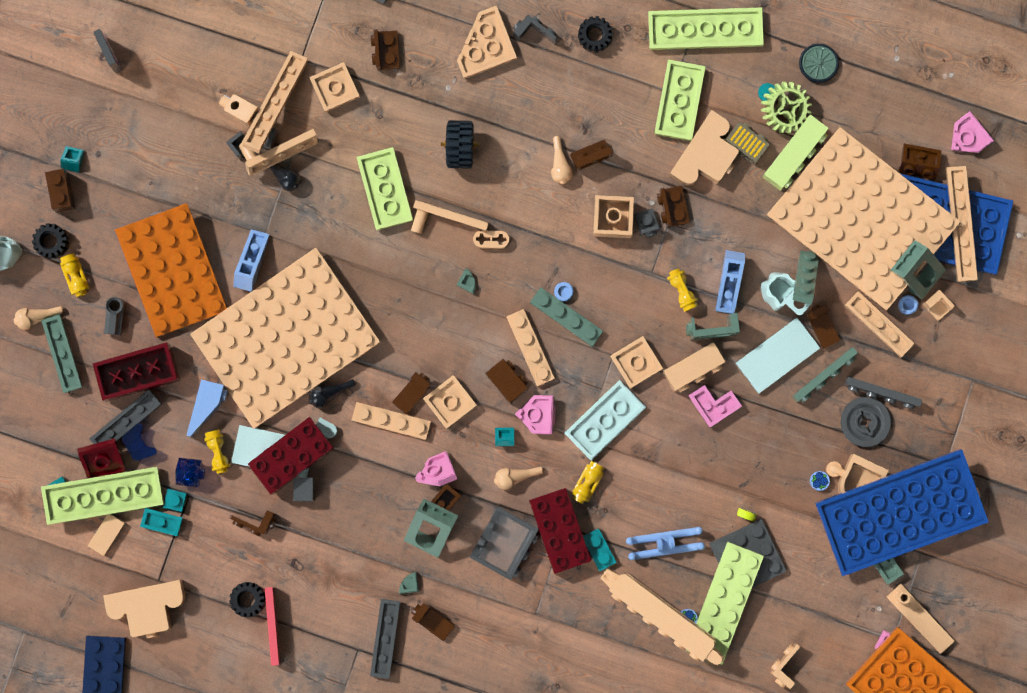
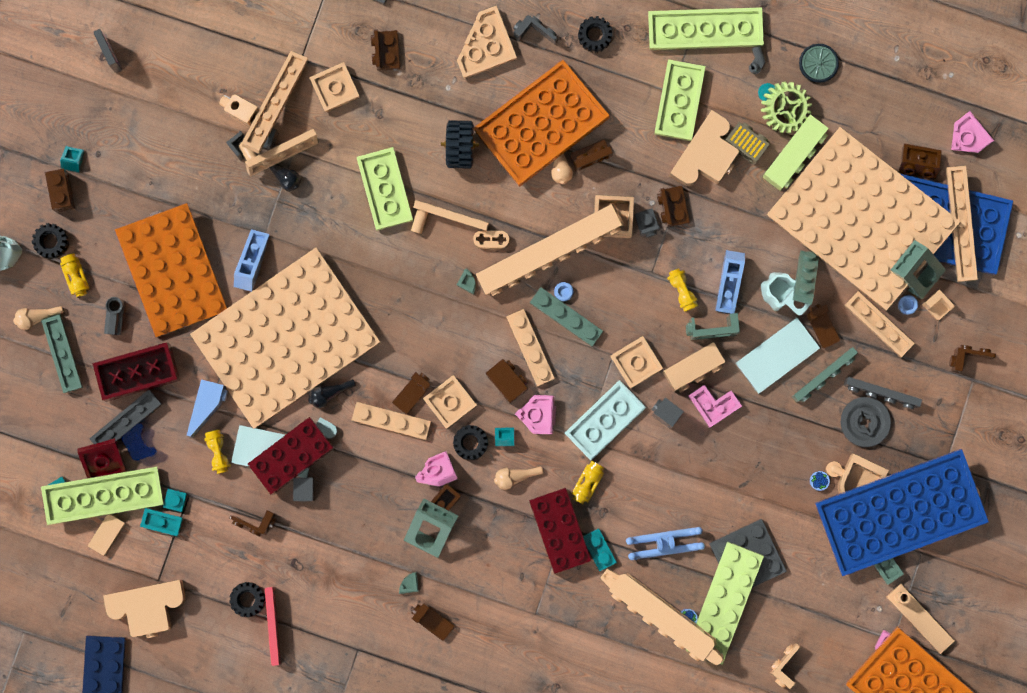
clear blue brick [175,458,205,487] -> none
dark grey plate [370,599,401,679] -> none
clear window [470,506,540,580] -> none
neon yellow tile [737,508,757,521] -> none
none -> black tyre [453,425,488,460]
none -> orange plate [474,60,610,187]
none -> light nougat brick [476,204,625,296]
none -> dark grey brick [651,398,684,429]
none -> dark grey arm [749,46,766,74]
none -> reddish brown bracket [949,345,996,373]

